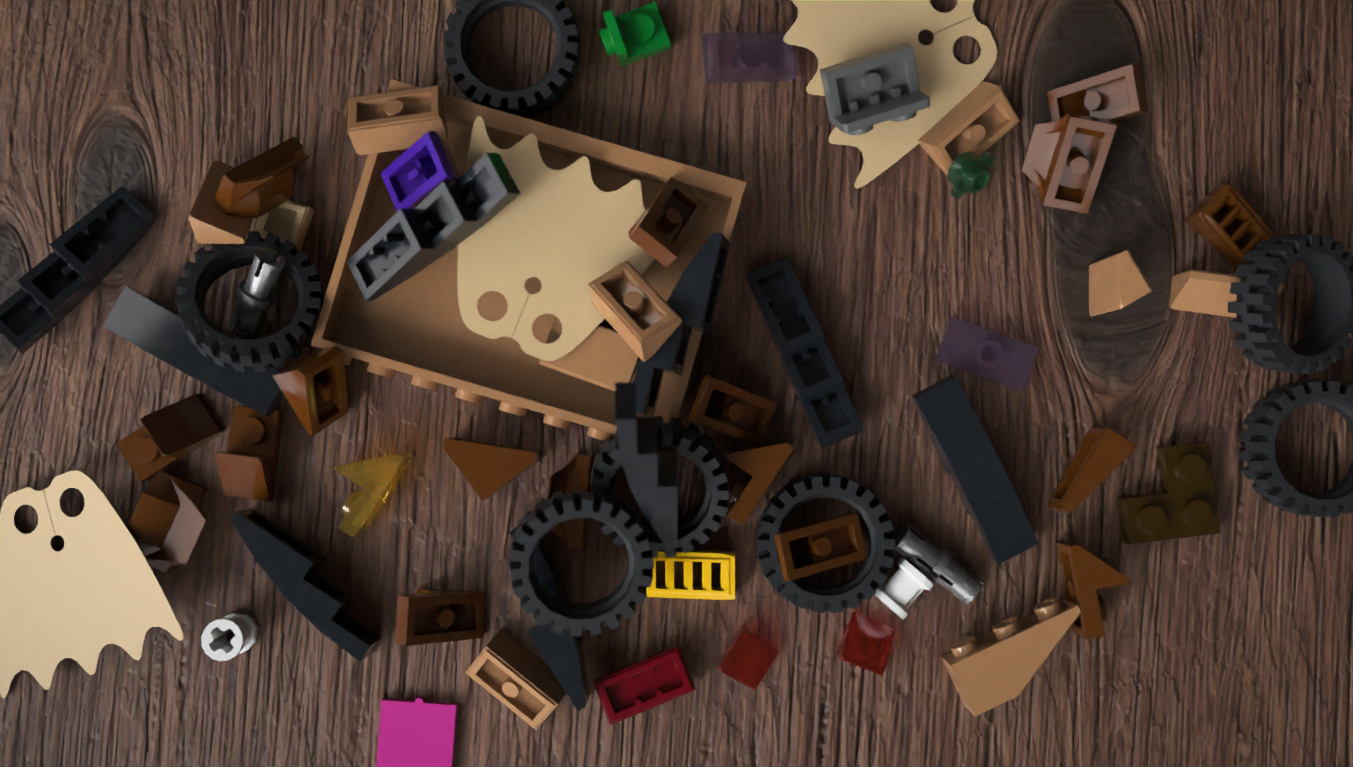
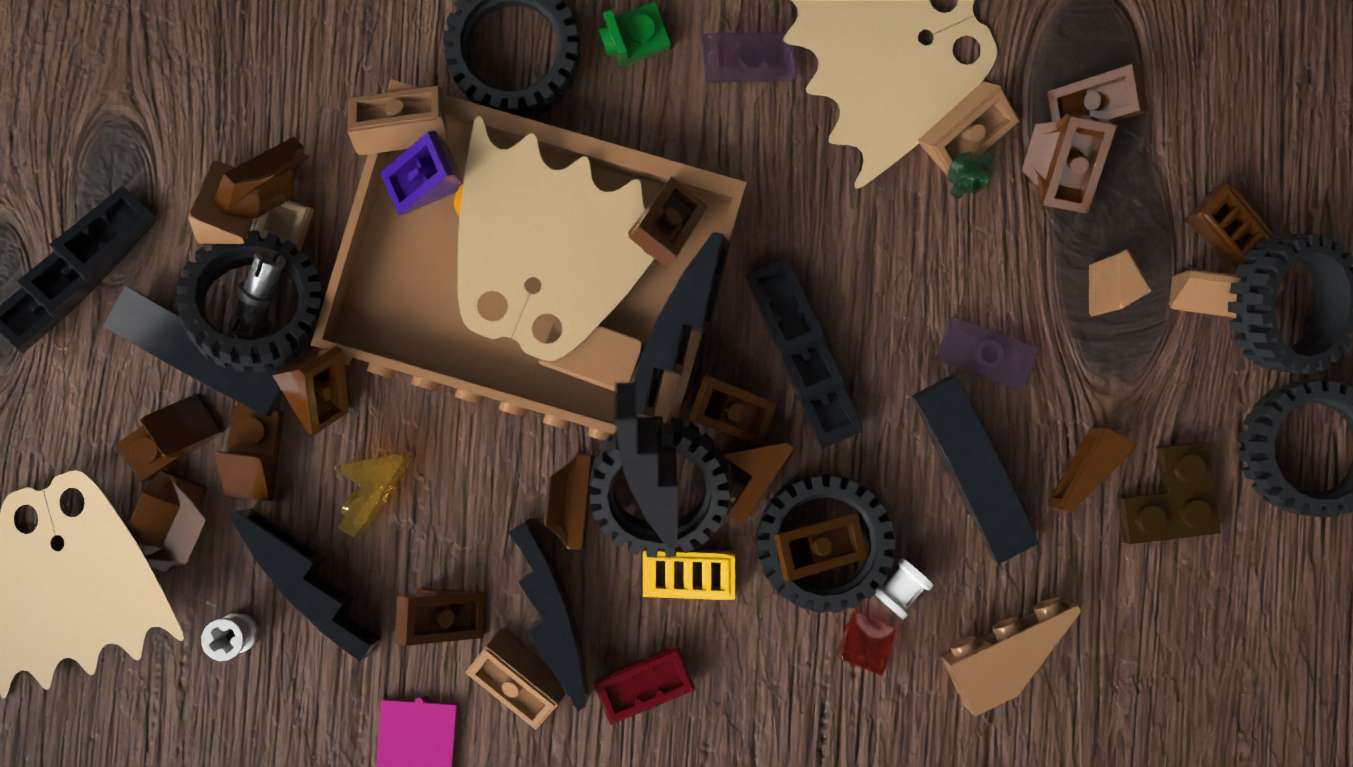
black slope [346,153,521,301] -> none
reddish brown slope [443,438,542,501] -> none
black tyre [509,488,654,637] -> none
medium nougat slope [588,261,682,362] -> none
clear red slope [716,626,780,690] -> none
dark grey bracket [820,43,930,135] -> none
flat silver pin [894,525,983,605] -> none
reddish brown slope [1056,540,1132,639] -> none

